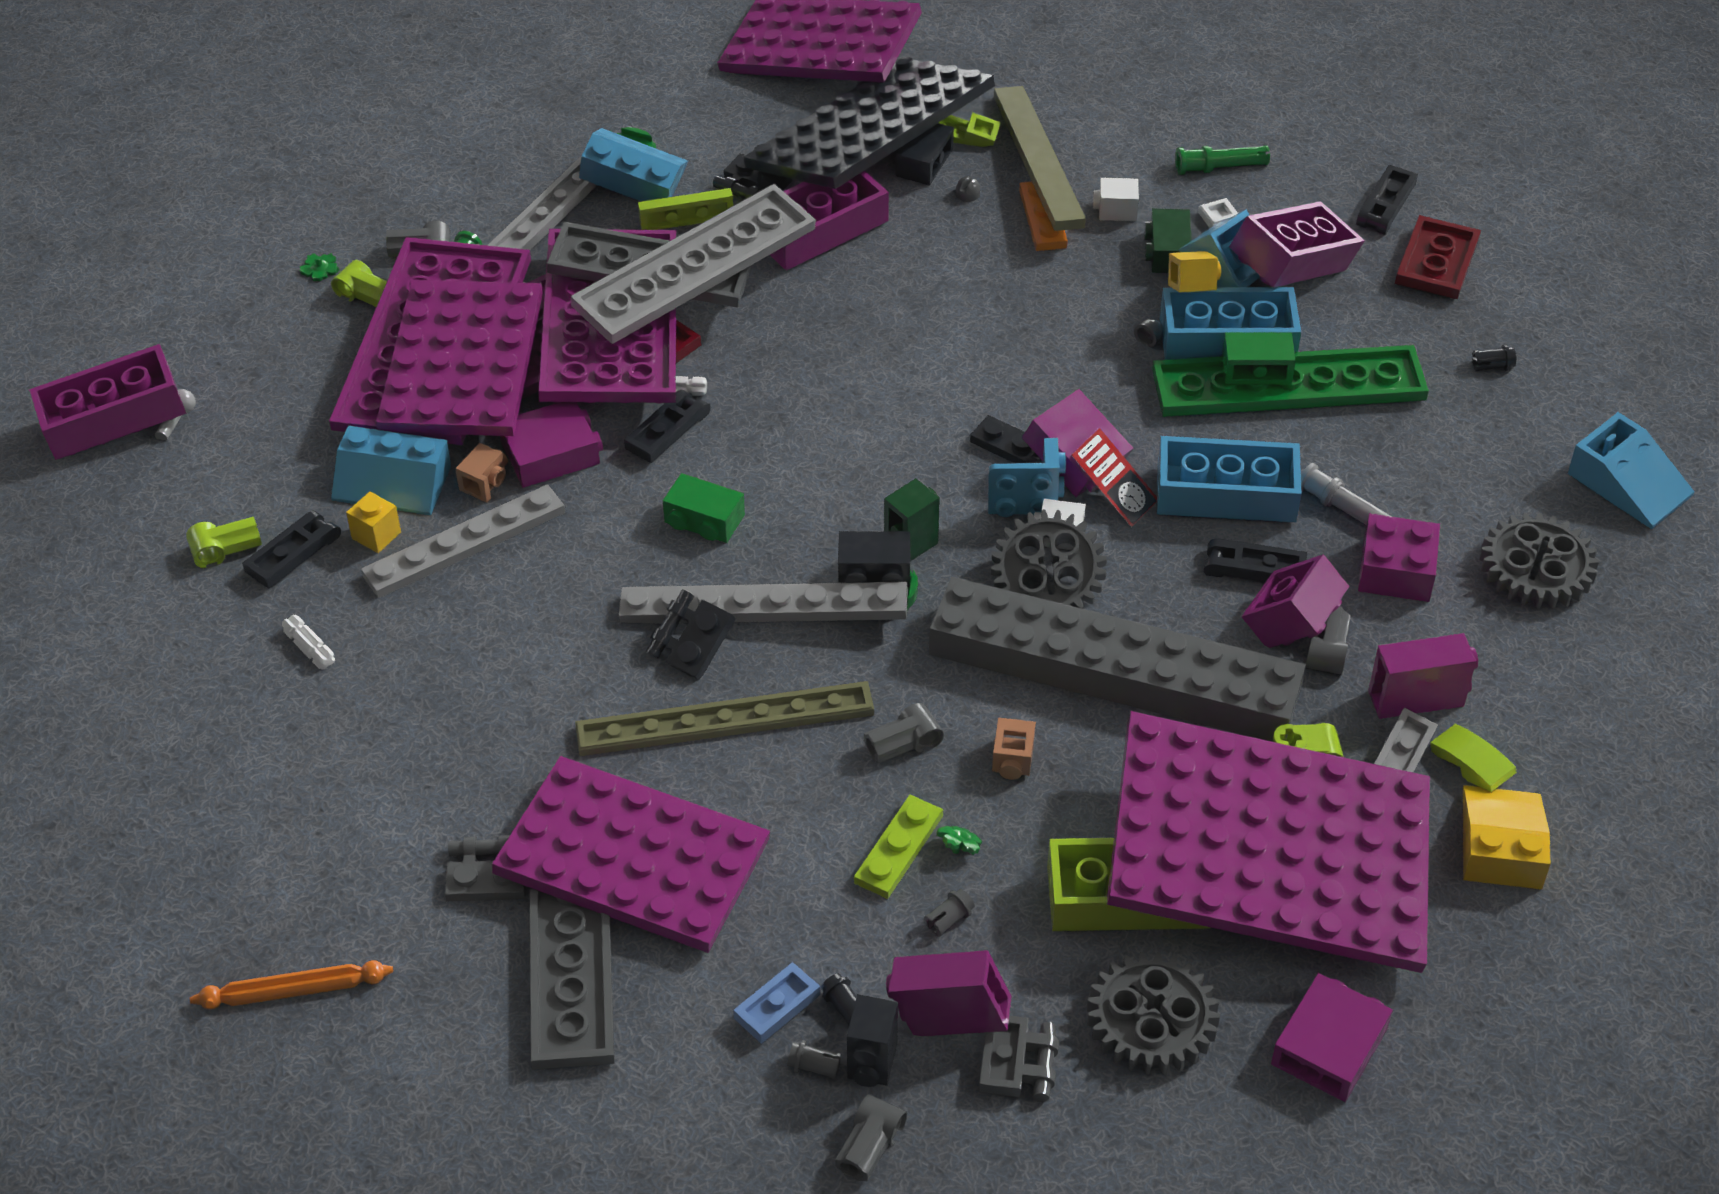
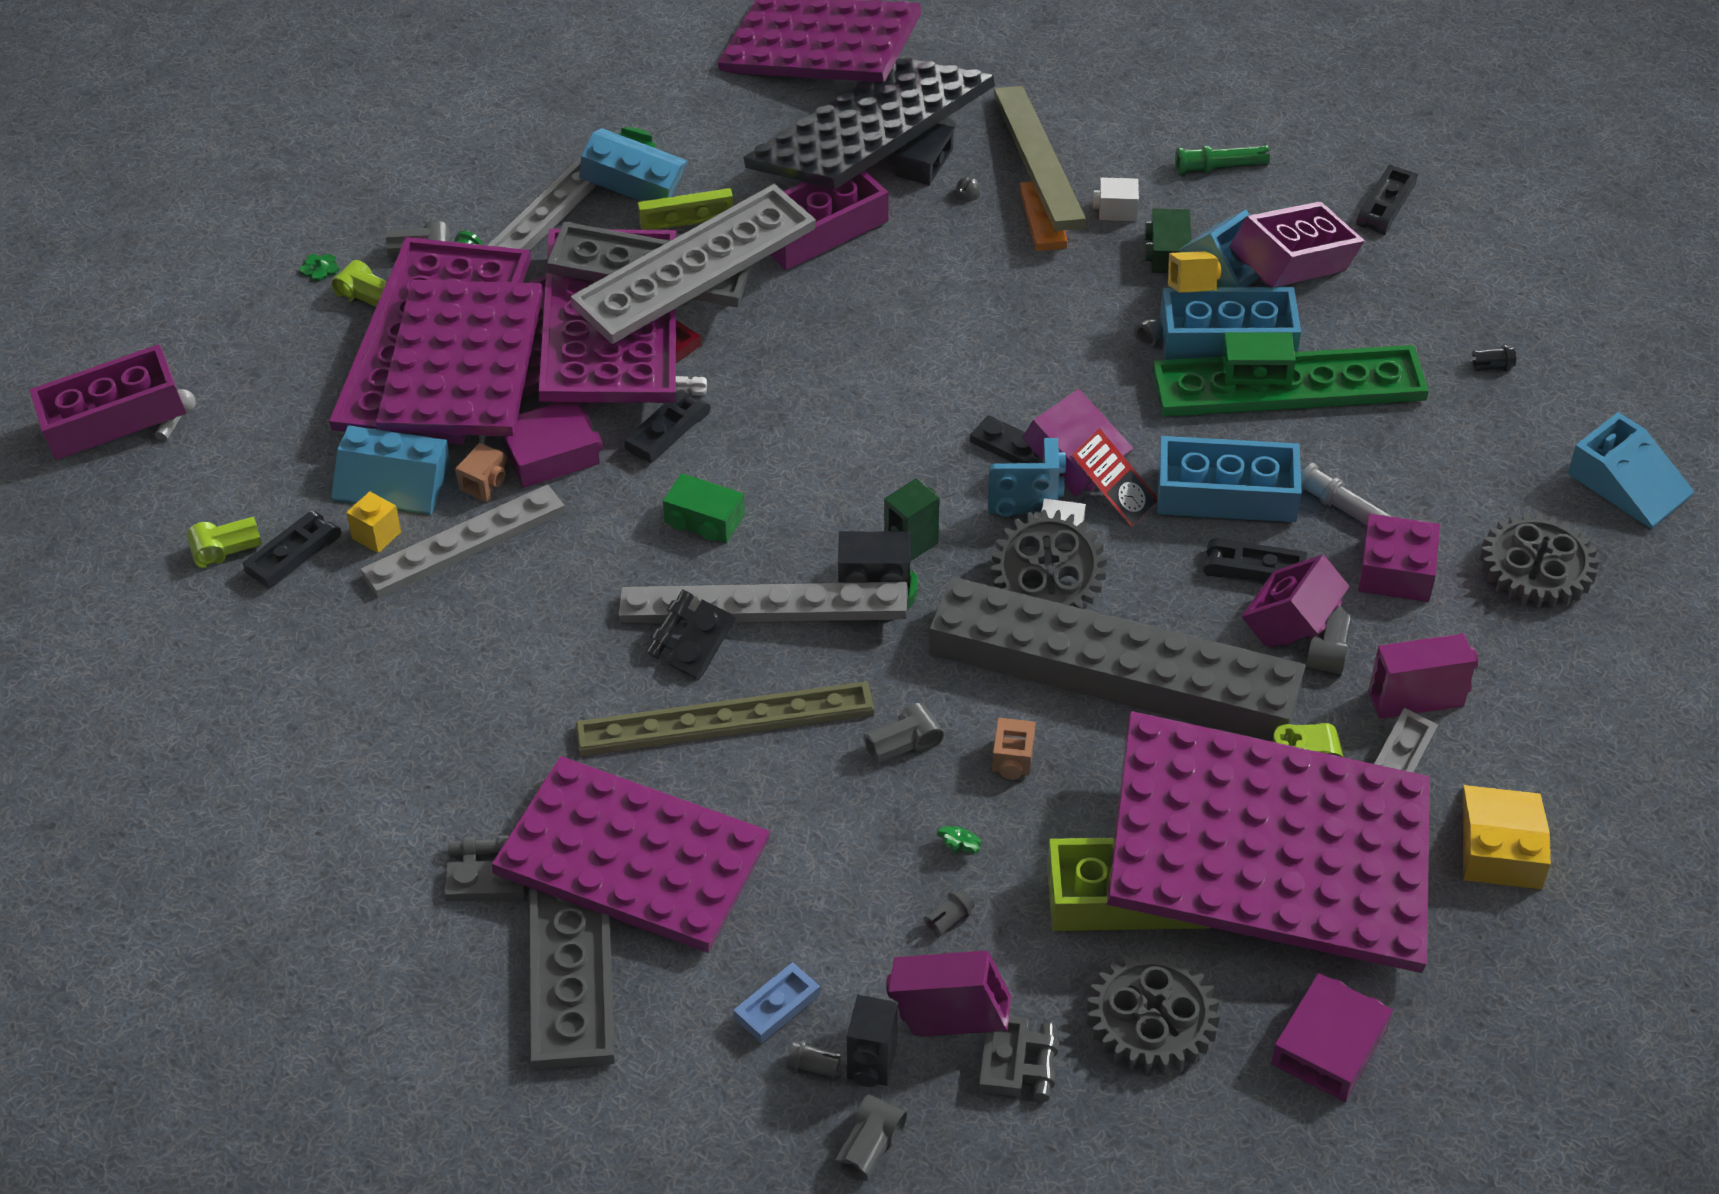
orange wheel [190,960,393,1010] -> none
white axle [282,615,335,670] -> none
black plate [713,153,793,200] -> none
black pin [821,973,857,1025] -> none
lime plate [854,795,943,899] -> none
lime slope [939,112,1001,147] -> none
white tile [1198,198,1238,228] -> none
dark red plate [1395,215,1481,299] -> none
lime slope [1430,724,1517,792] -> none

